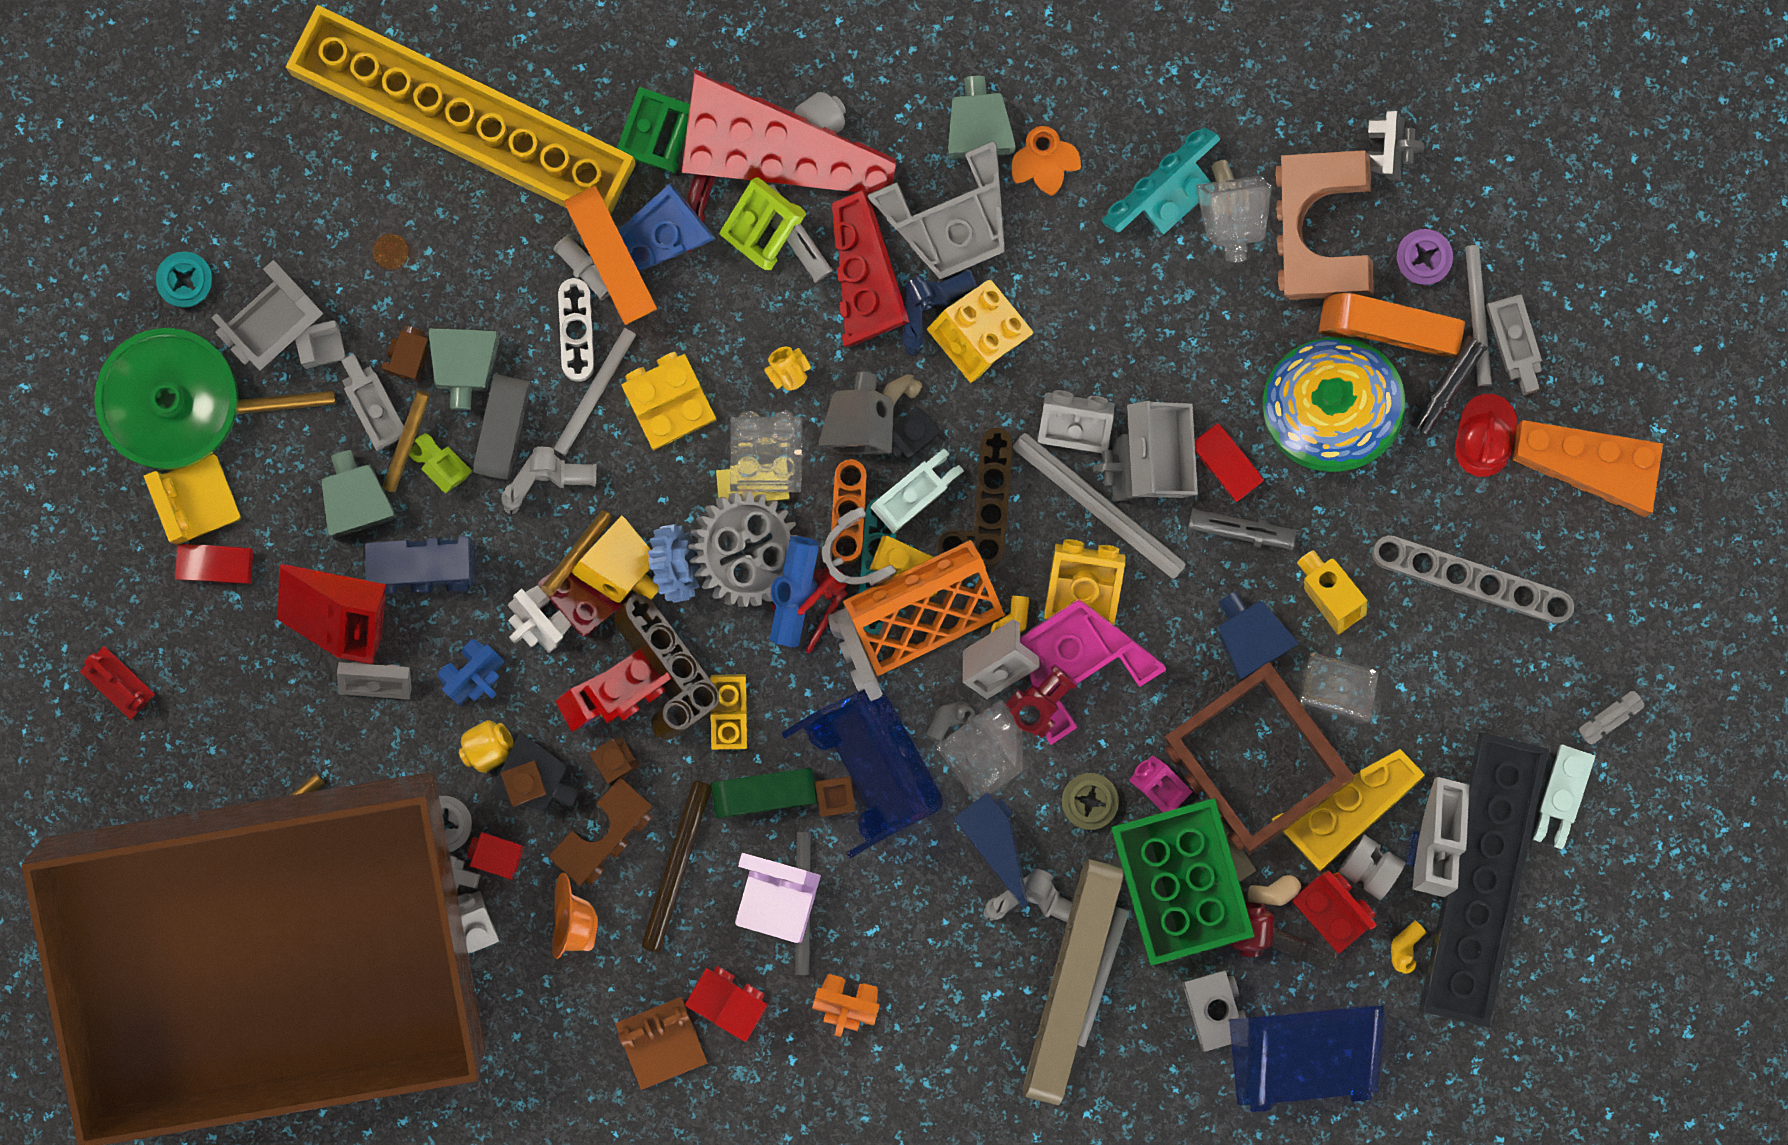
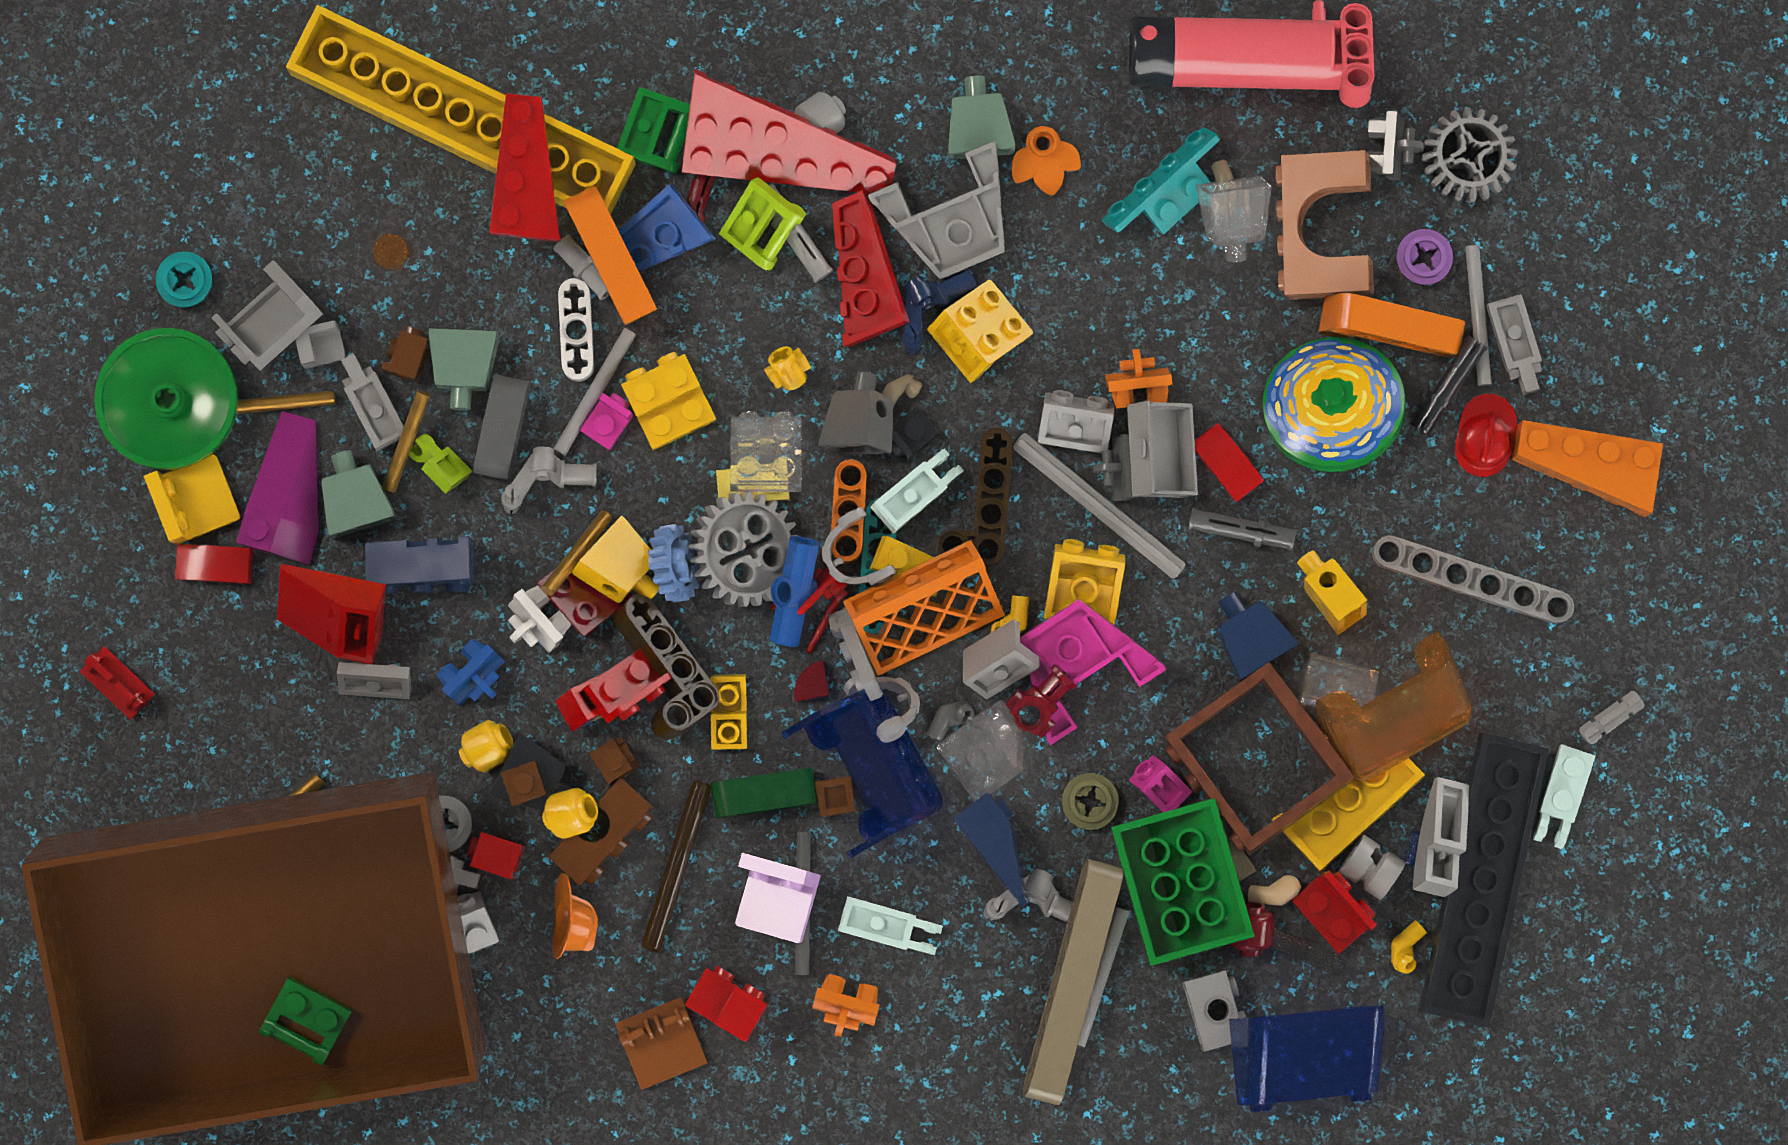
none -> magenta wedge [236,411,320,566]
none -> green plate [258,975,353,1066]
none -> red wing [489,93,561,242]
none -> yellow head [542,788,598,839]
none -> dark pink bracket [580,393,633,451]
none -> dark red tile [794,660,830,702]
none -> light aqua hinge [838,896,943,955]
none -> light grey piece [844,677,920,743]
none -> orange hips [1105,349,1172,408]
none -> coral piece [1129,0,1374,108]
none -> clear orange windscreen [1314,631,1472,781]
none -> light grey gear [1422,108,1518,203]

